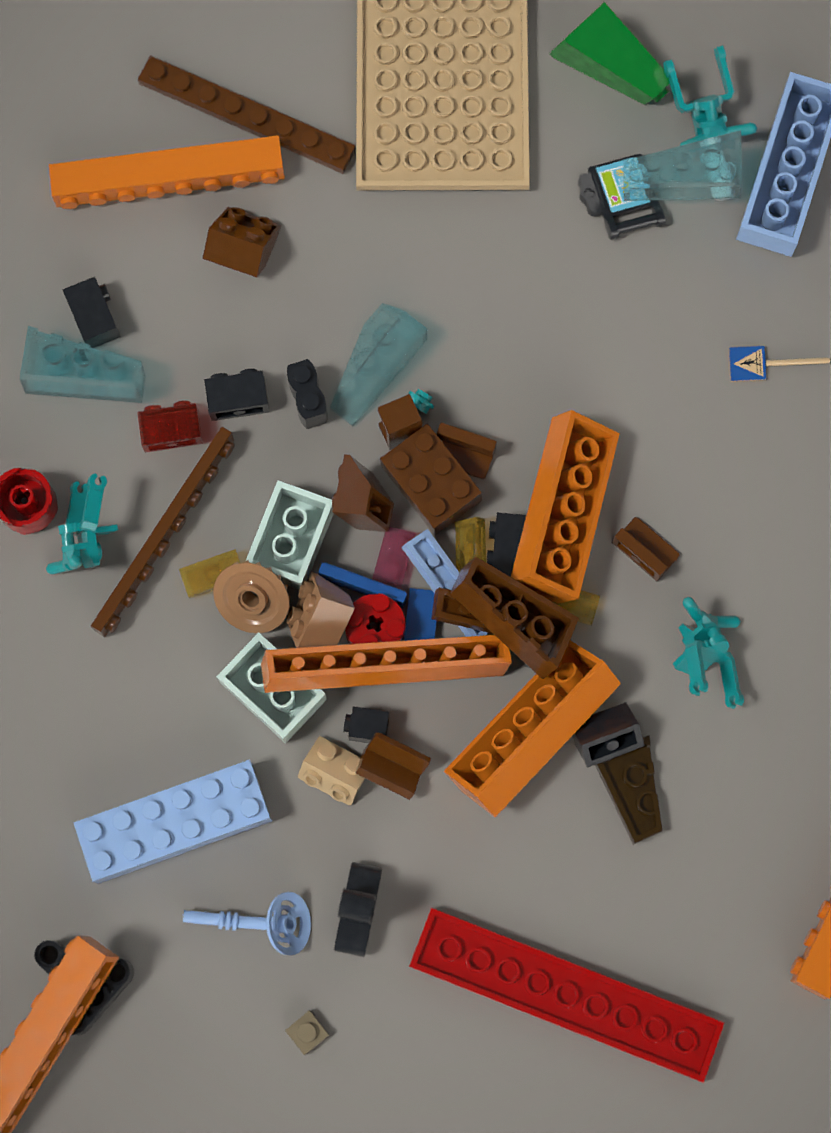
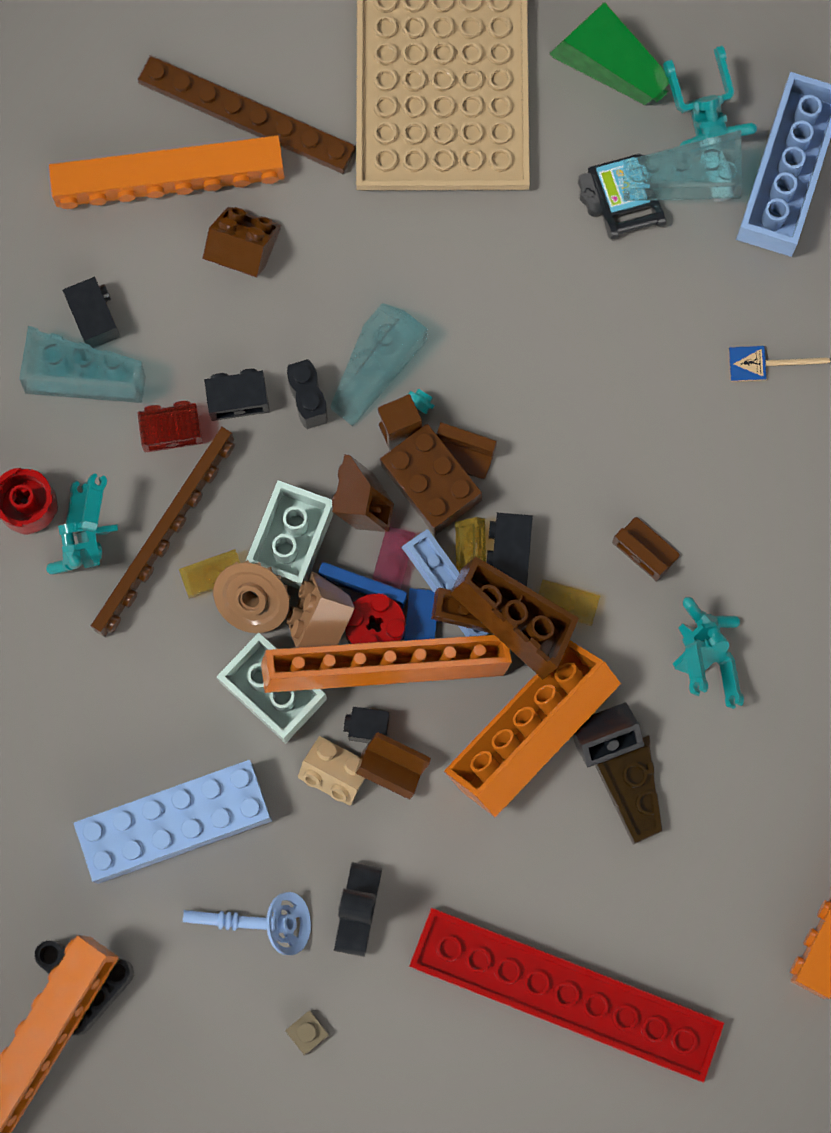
orange brick [511,410,620,604] -> none

